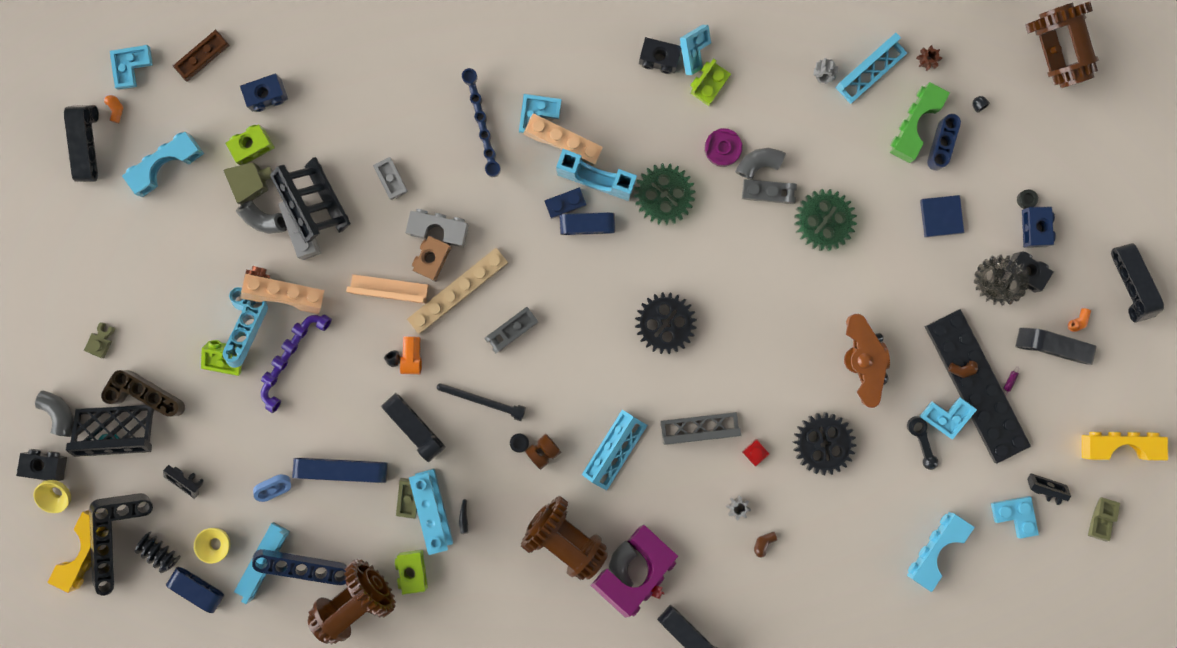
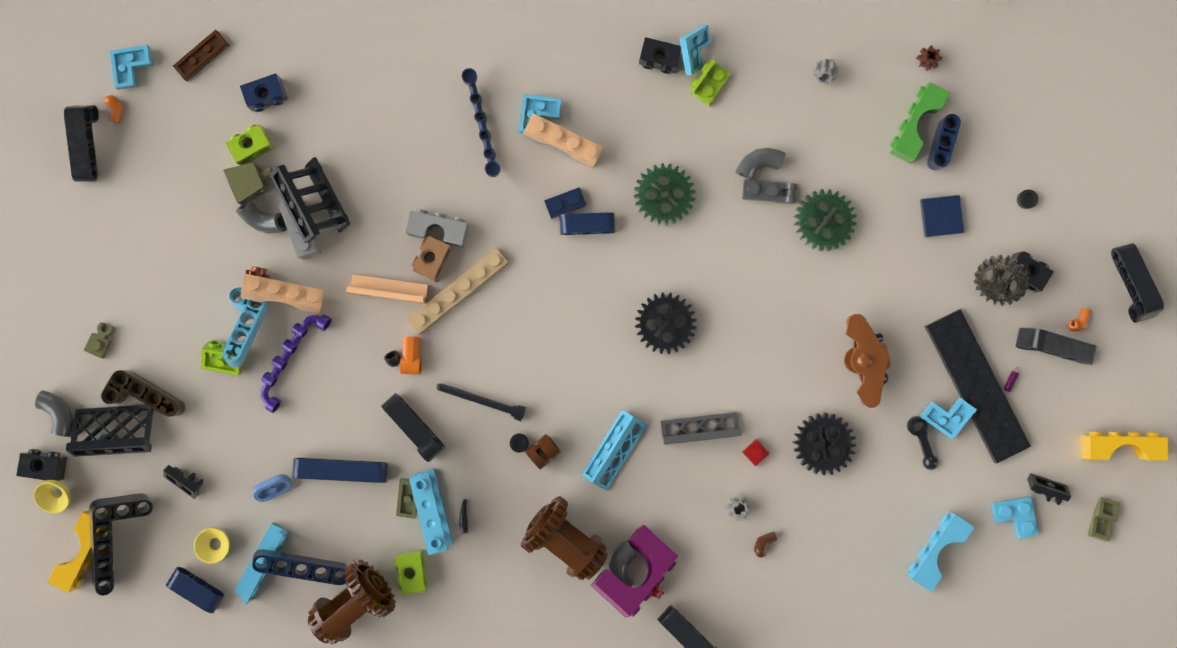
medium azure arch [122,132,204,197] -> none
black piece [135,531,181,573] -> none
light grey plate [373,157,408,200] -> none
dark grey plate [484,307,538,354] -> none
medium azure arch [556,149,637,201] -> none
magenta tile [704,128,743,167] -> none
medium azure fence [835,33,907,104] -> none
reddish brown arm [948,361,978,378] -> none
black hinge [972,96,990,113] -> none
dark blue brick [1022,207,1056,248] -> none
reddish brown piece [1025,2,1099,88] -> none

